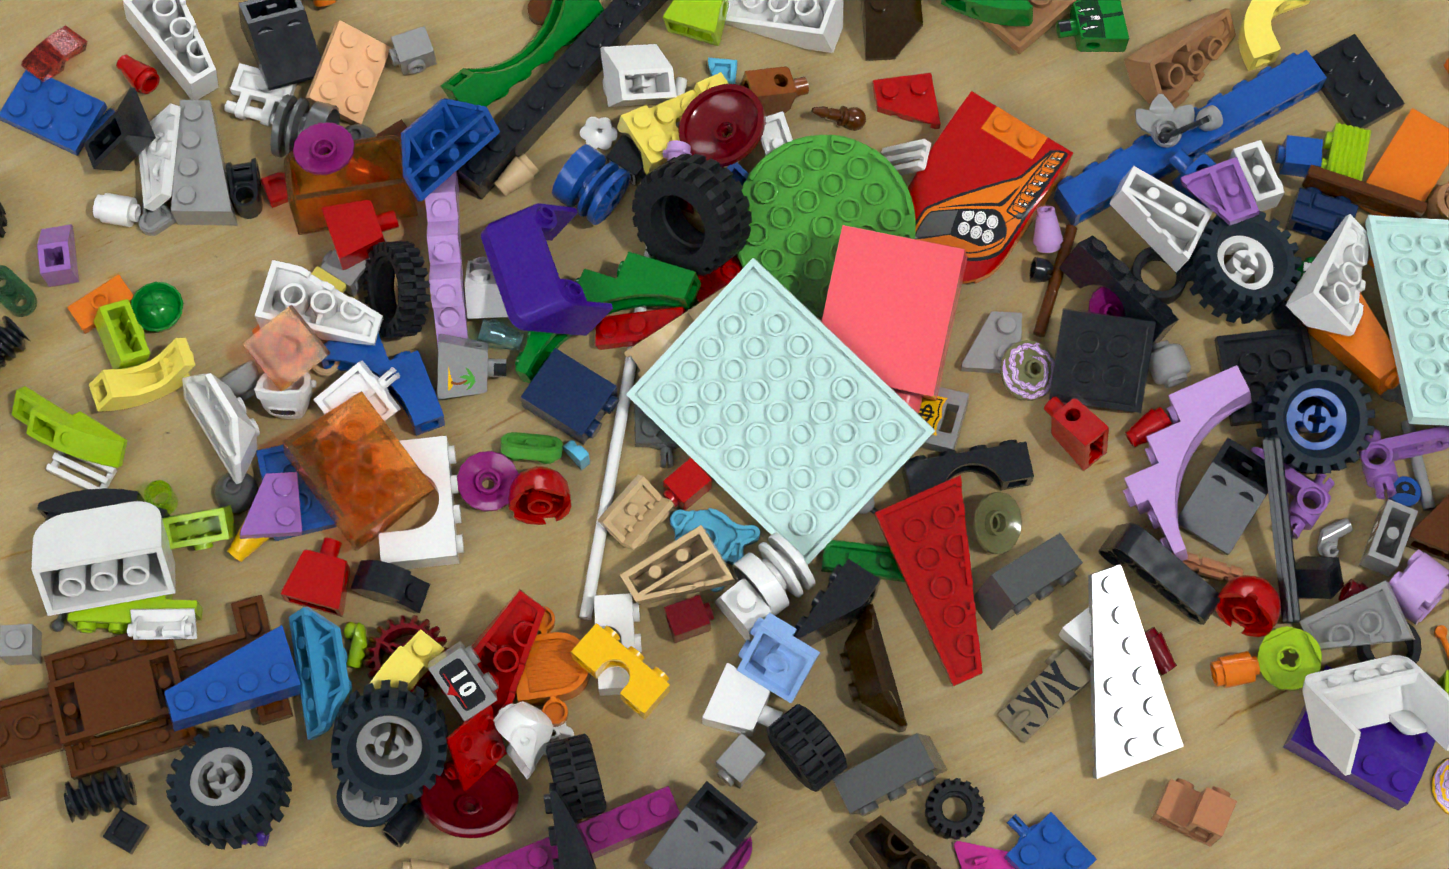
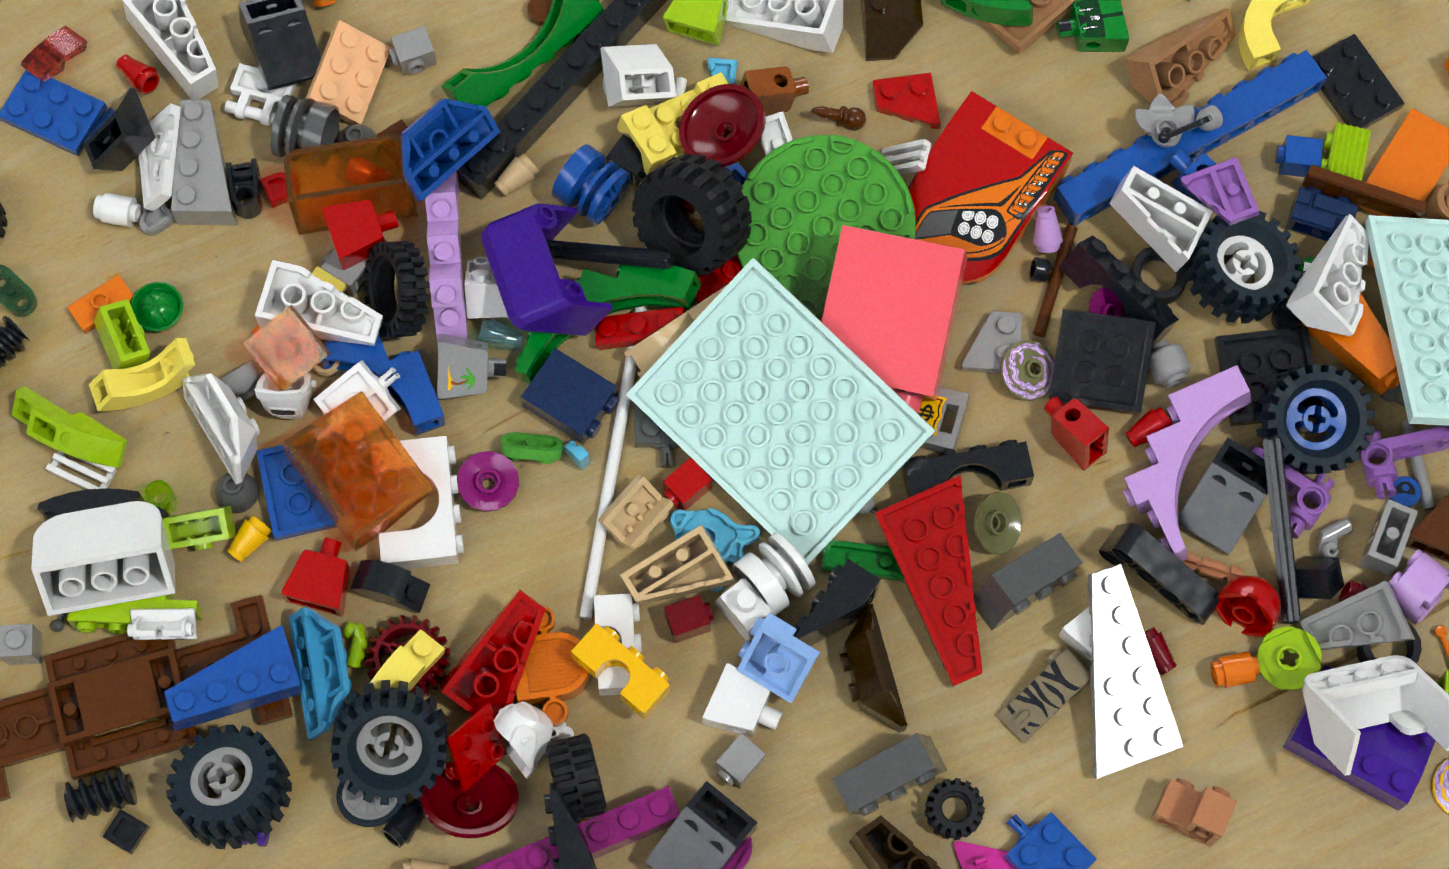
medium lavender slope [37,224,79,287] -> none
medium lavender wing [239,472,302,539] -> none
magenta dish [293,123,355,175] -> none
brick [428,641,499,722] -> none
red cylinder [508,466,572,525] -> none
white plant [580,117,618,150] -> none
lavender plate [662,140,692,161] -> none
black tyre [766,704,847,792] -> none
white brick [1228,140,1284,211] -> none
none -> black axle [546,240,675,269]

